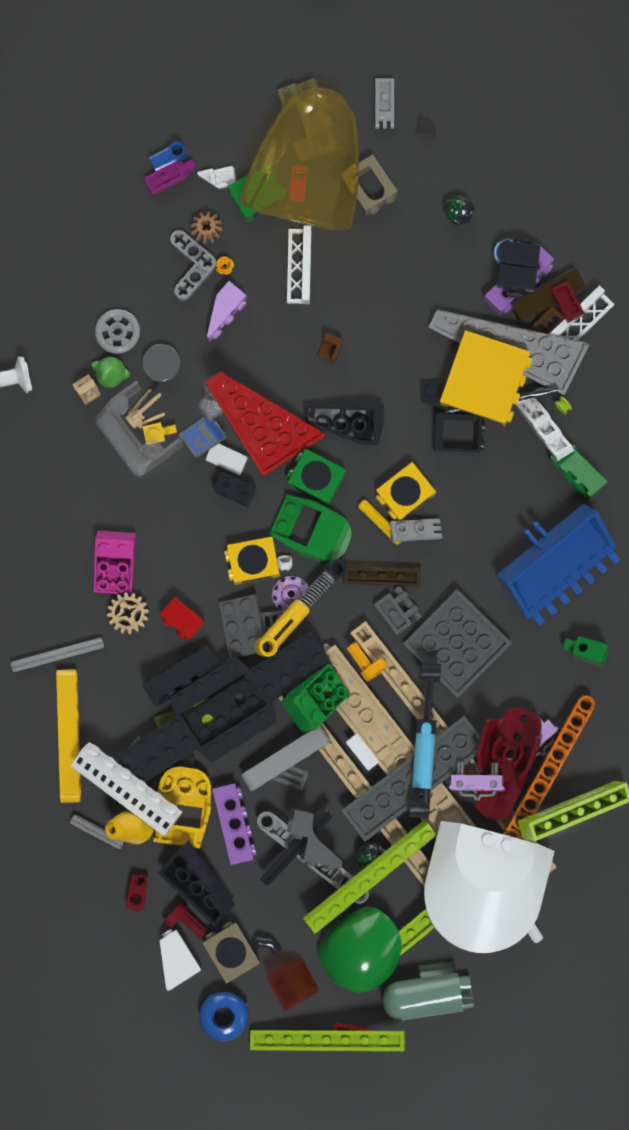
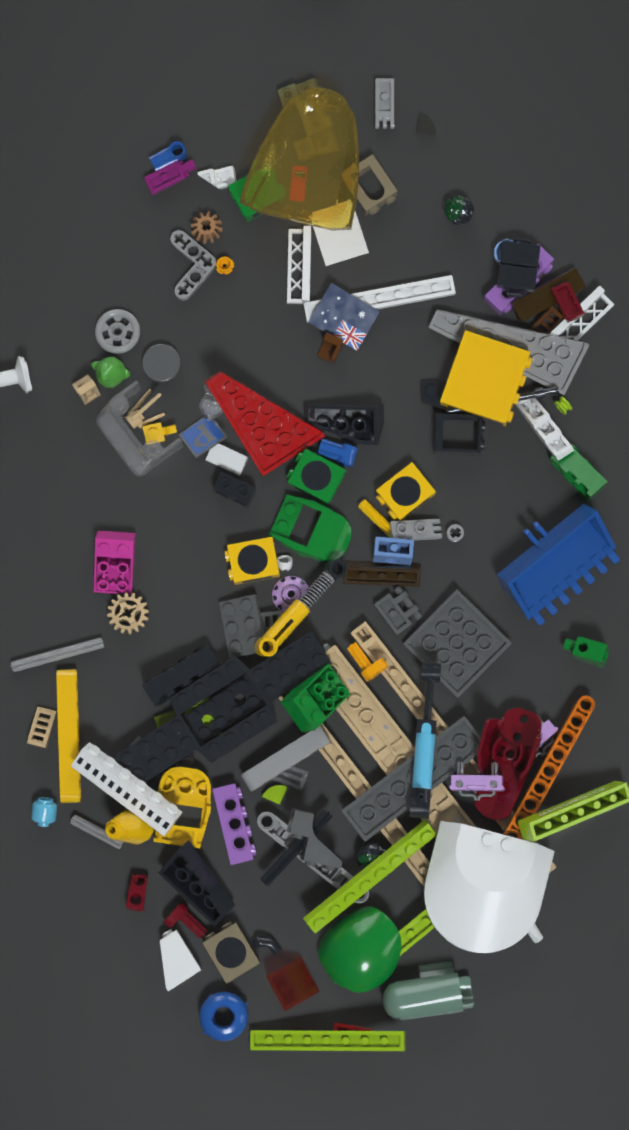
red brick [160,597,205,641] -> none
lavender slope [207,281,247,341] -> none
white sticker [346,734,379,770] -> none
none -> tan slope [27,707,57,749]
none -> medium azure head [31,797,57,827]
none -> lime tile [262,785,288,805]
none -> white plate [303,275,456,323]
none -> dark blue sticker [308,283,380,350]
none -> white sticker [309,201,369,266]
none -> blue piece [318,439,358,467]
none -> medium blue brick [373,537,414,565]
none -> light grey bush [446,524,464,542]

